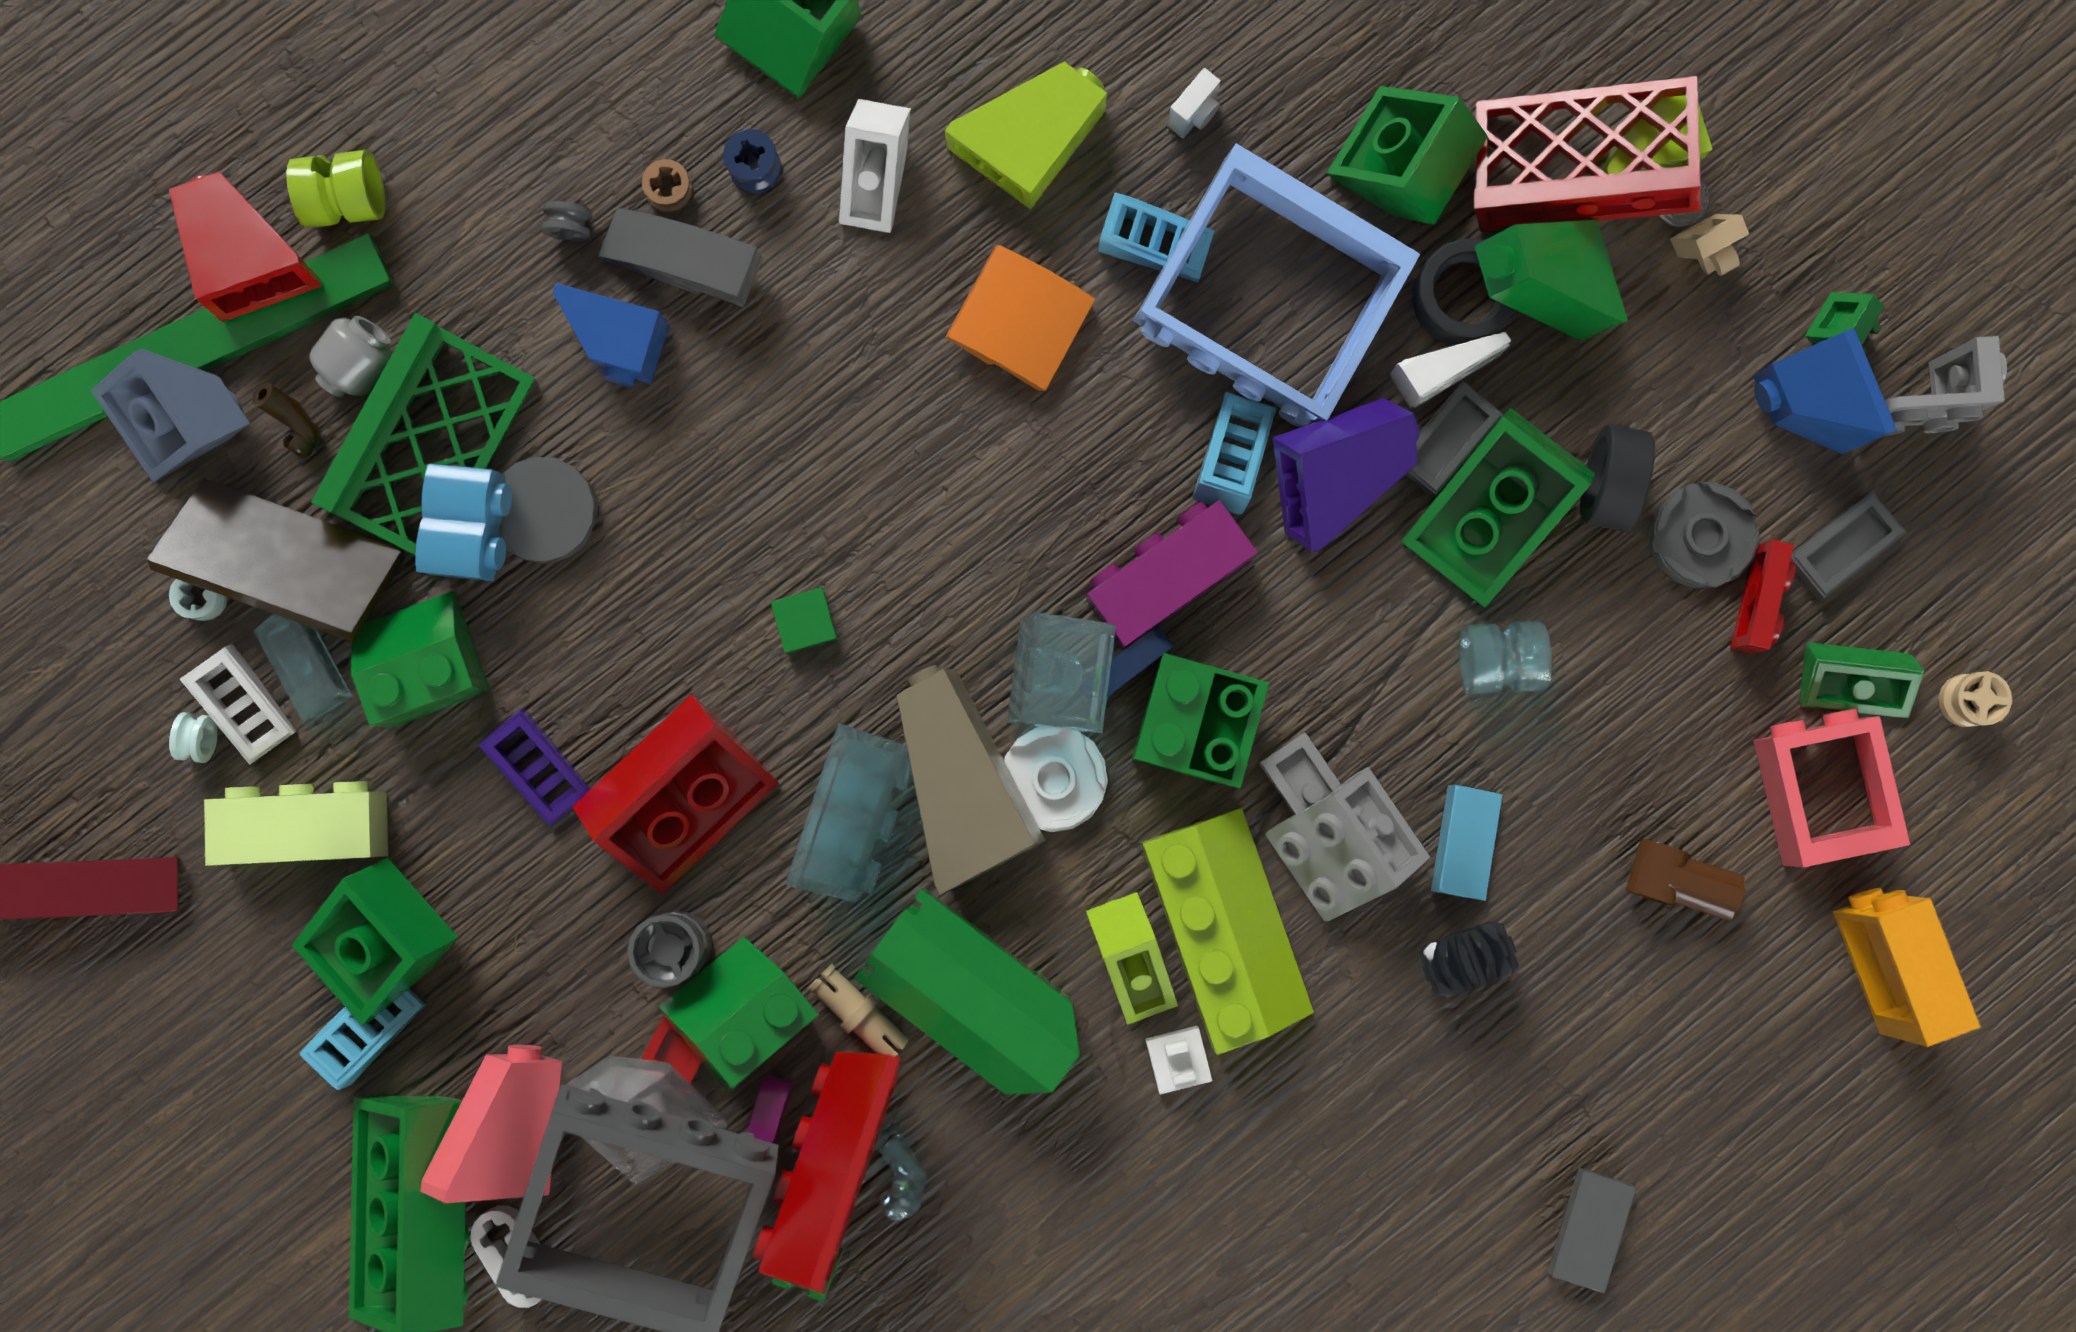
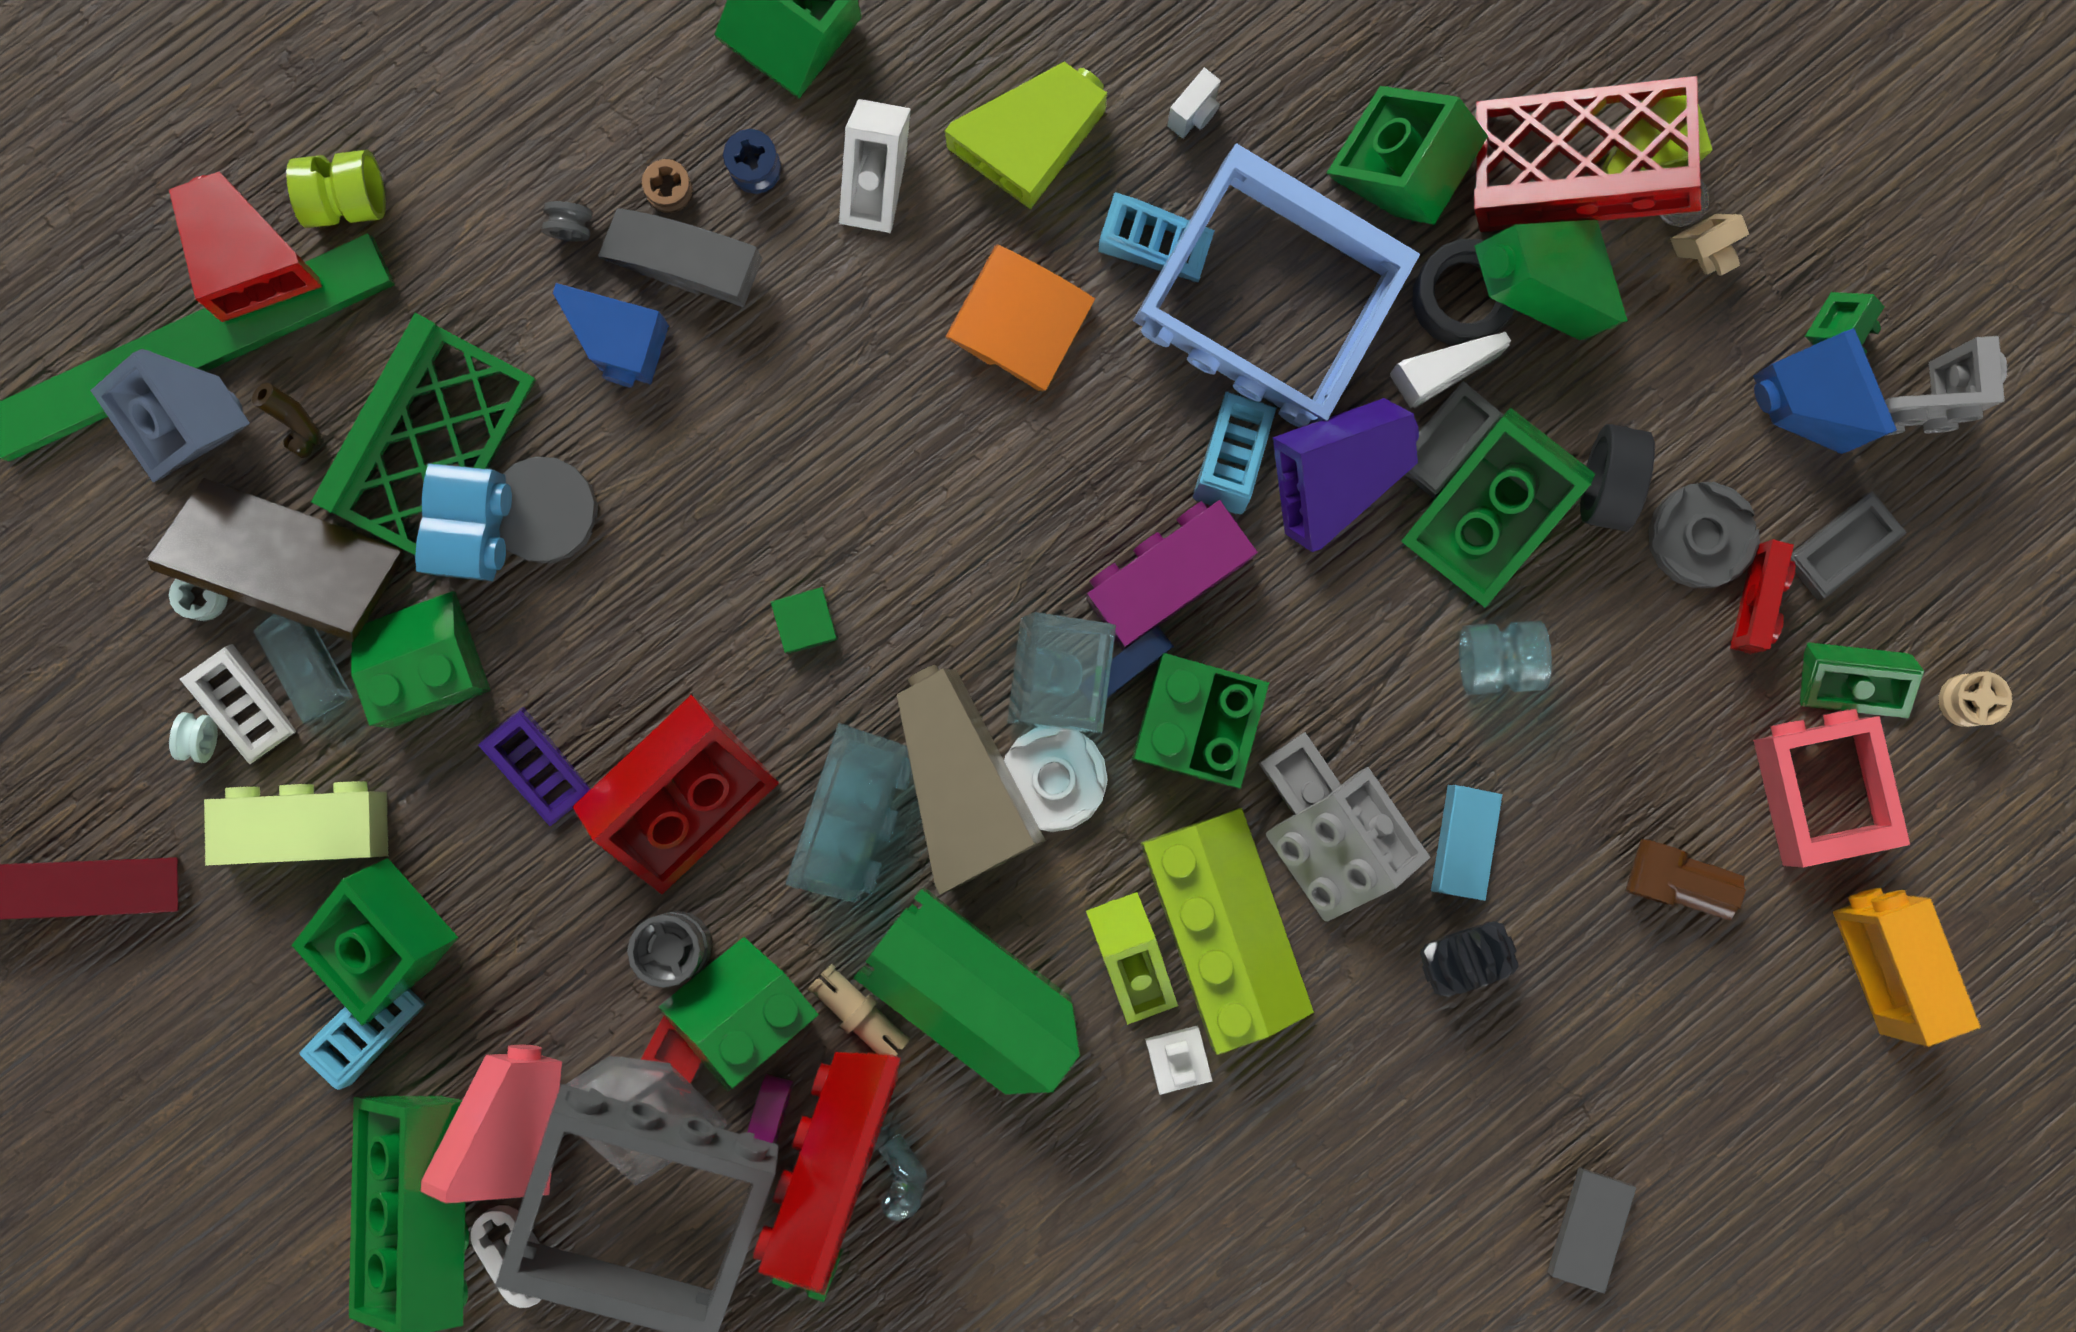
light grey head [310,316,392,397] -> none

